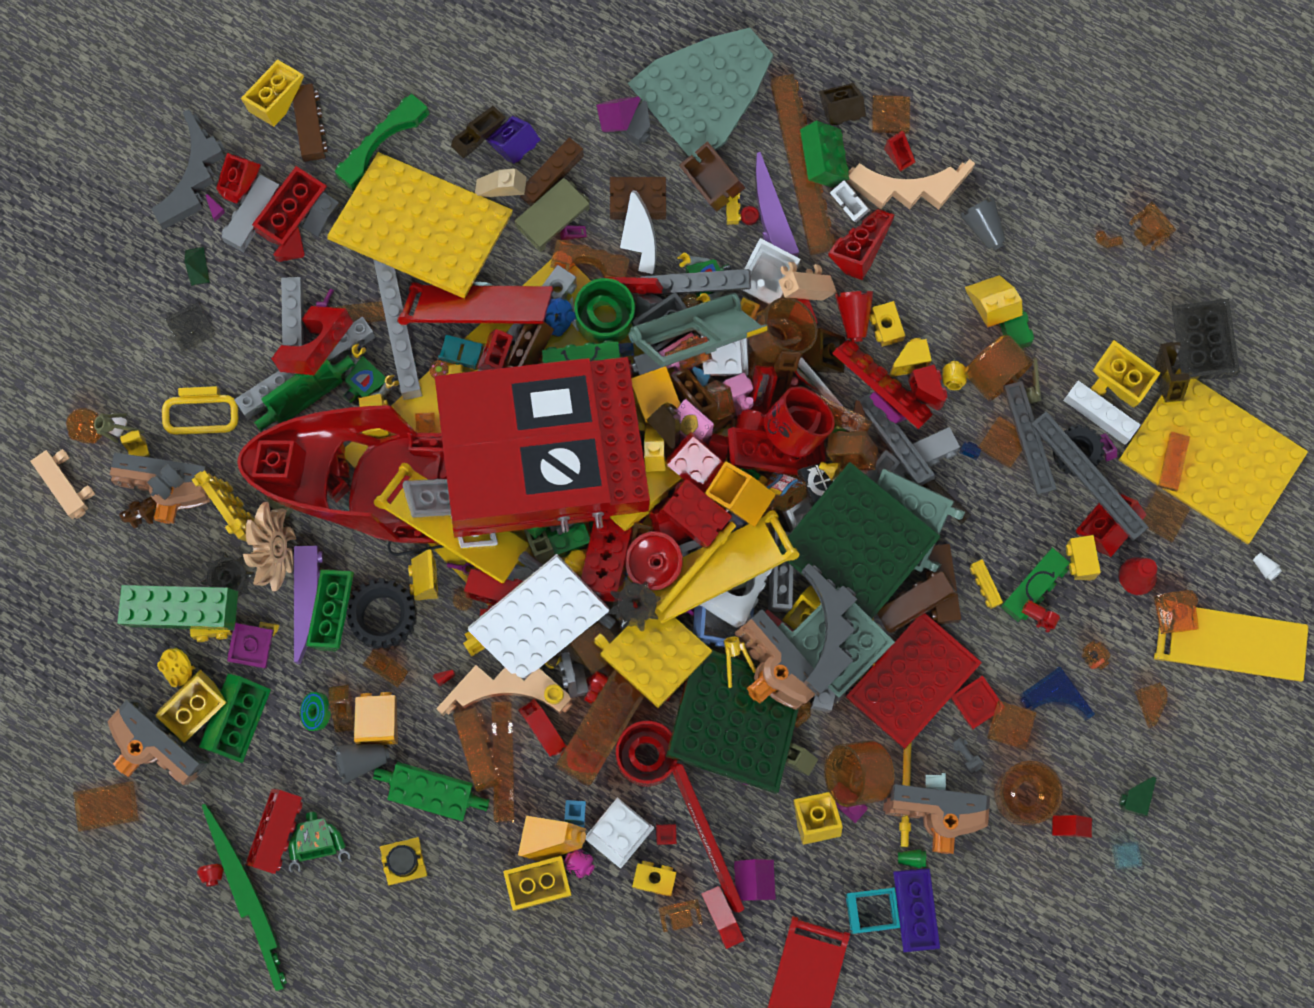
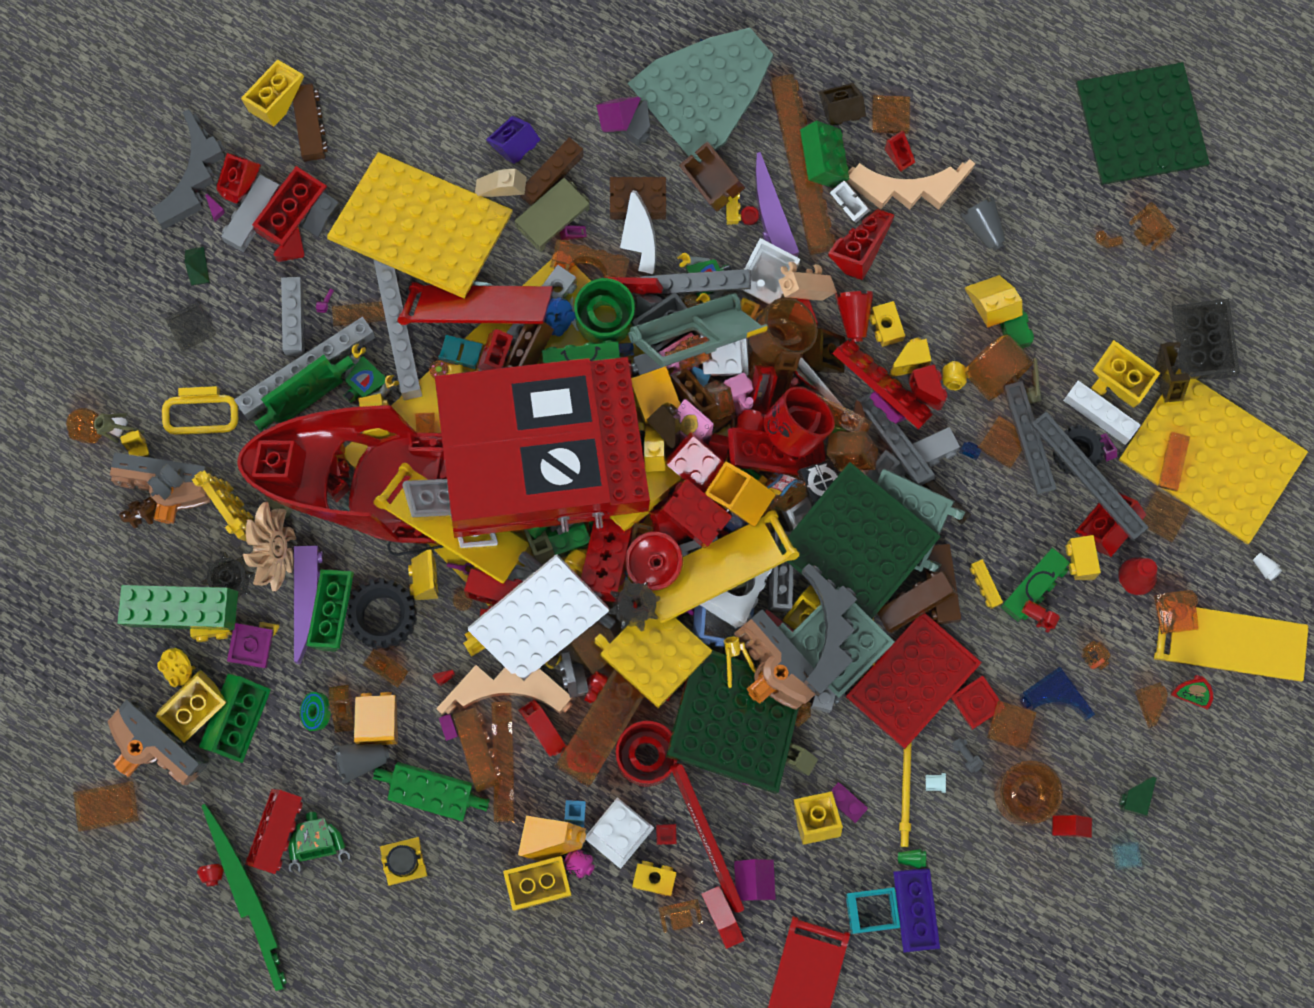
light nougat brick [30,449,95,519] -> none
red arch [271,306,354,375] -> none
green arch [334,93,430,192] -> none
dark brown slope [451,106,506,159] -> none
yellow tile [544,684,564,705] -> none
yellow bar [656,521,736,613] -> none
yellow rock [819,462,840,481] -> none
clear orange piece [824,740,894,807] -> none
piece [883,784,990,854] -> none
none -> magenta piece [439,714,458,741]
none -> dark green plate [1076,62,1210,185]
none -> shield [1171,675,1214,710]

